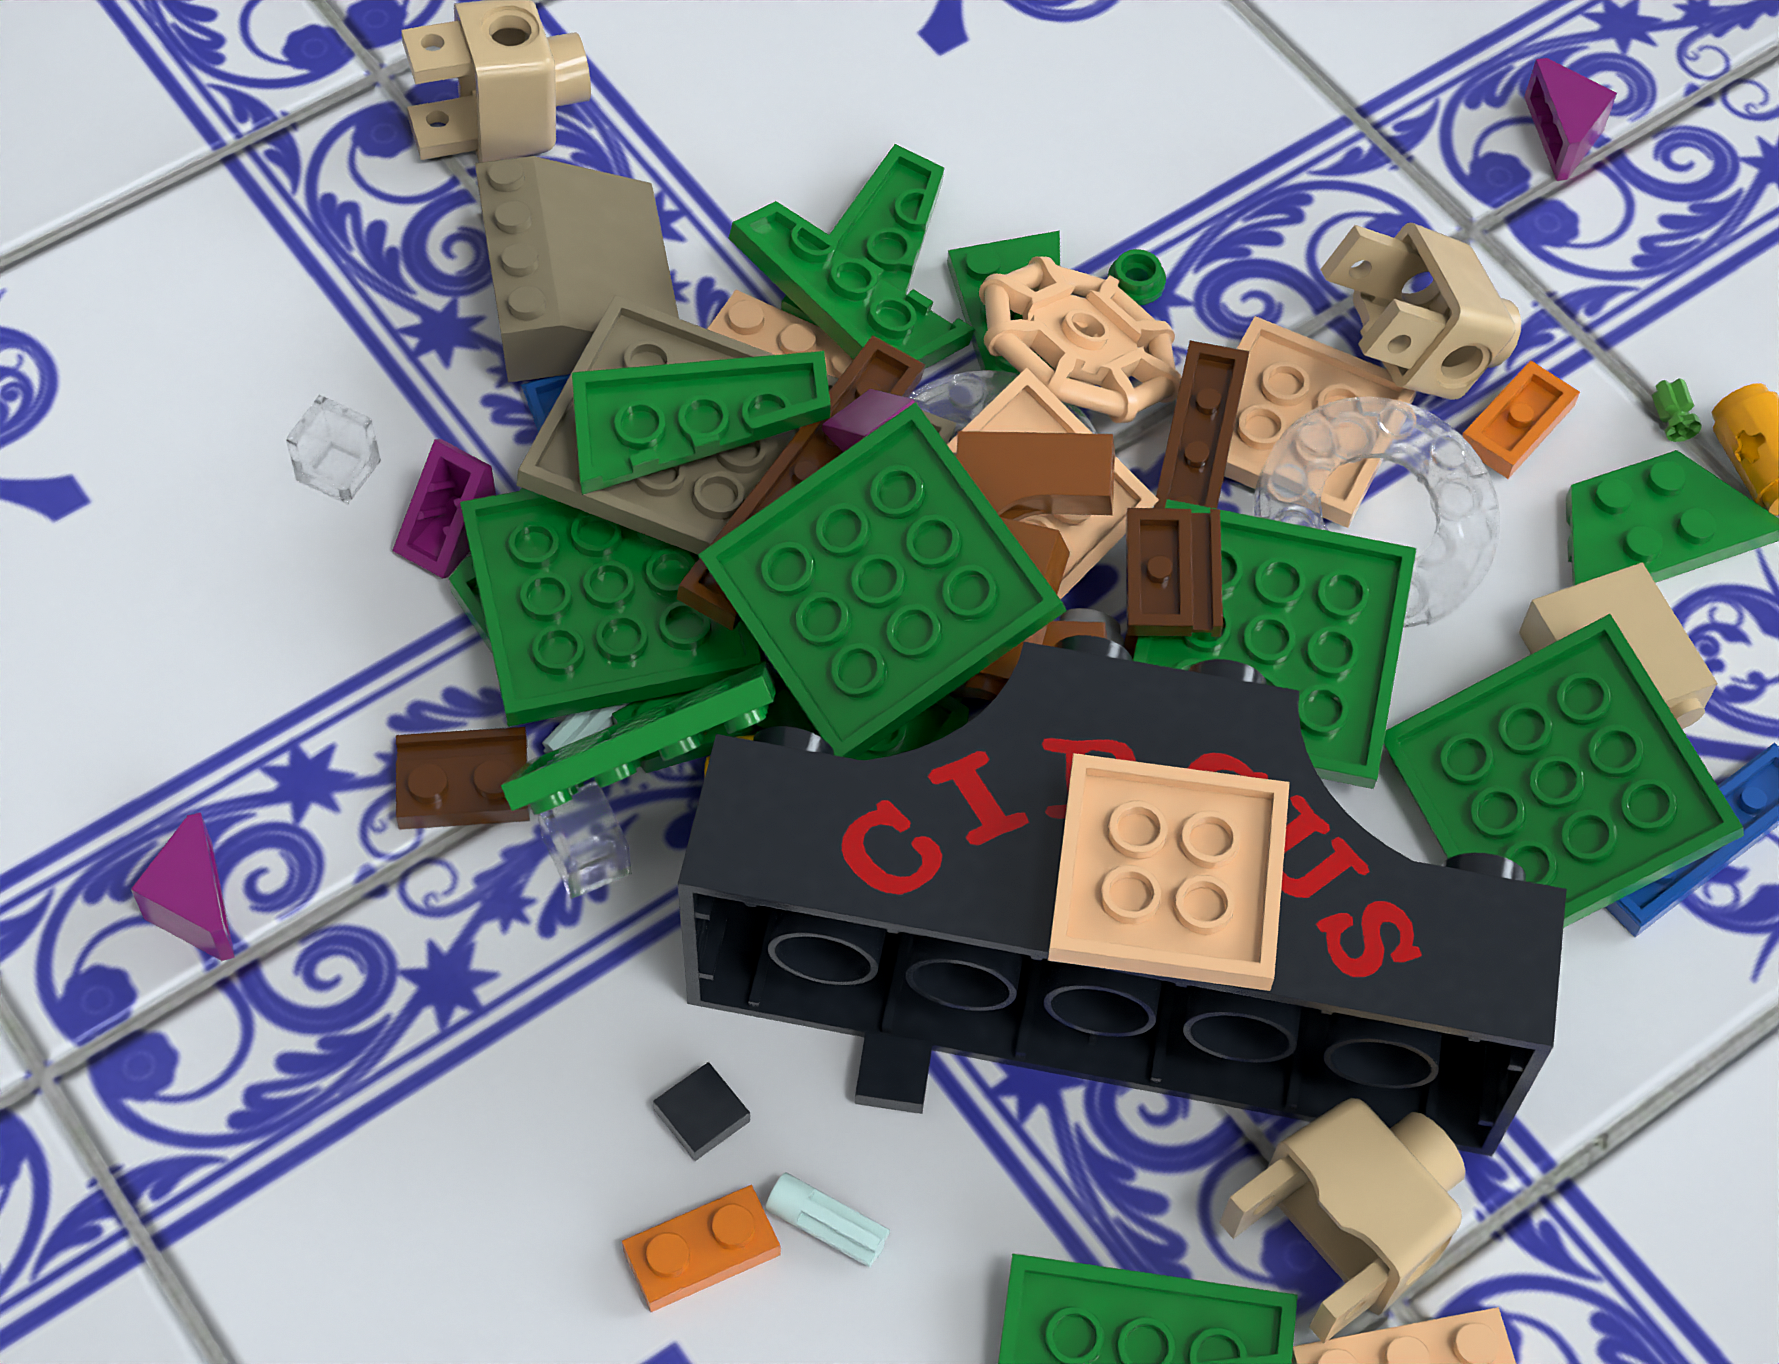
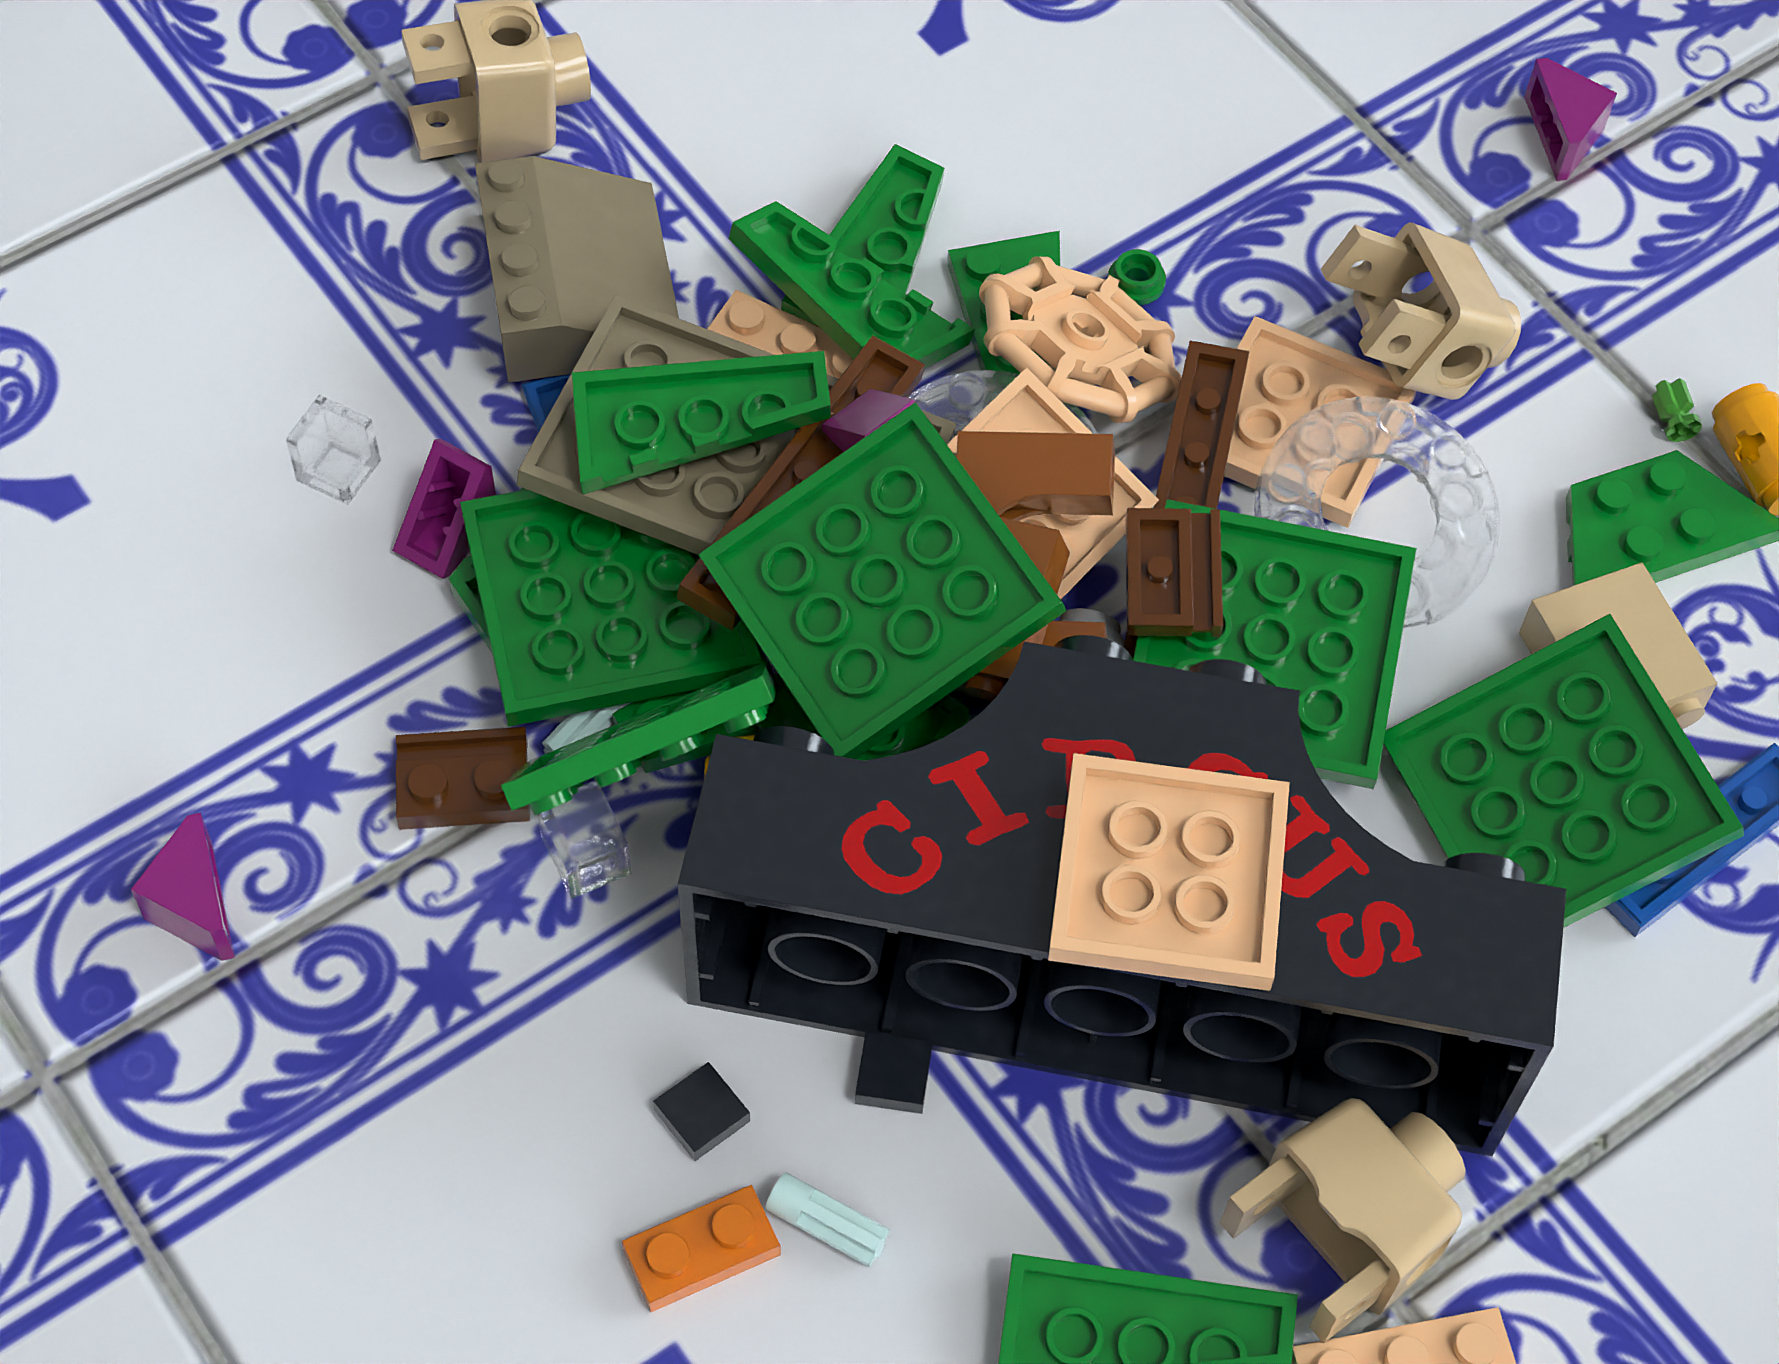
orange plate [1459,360,1580,479] -> none

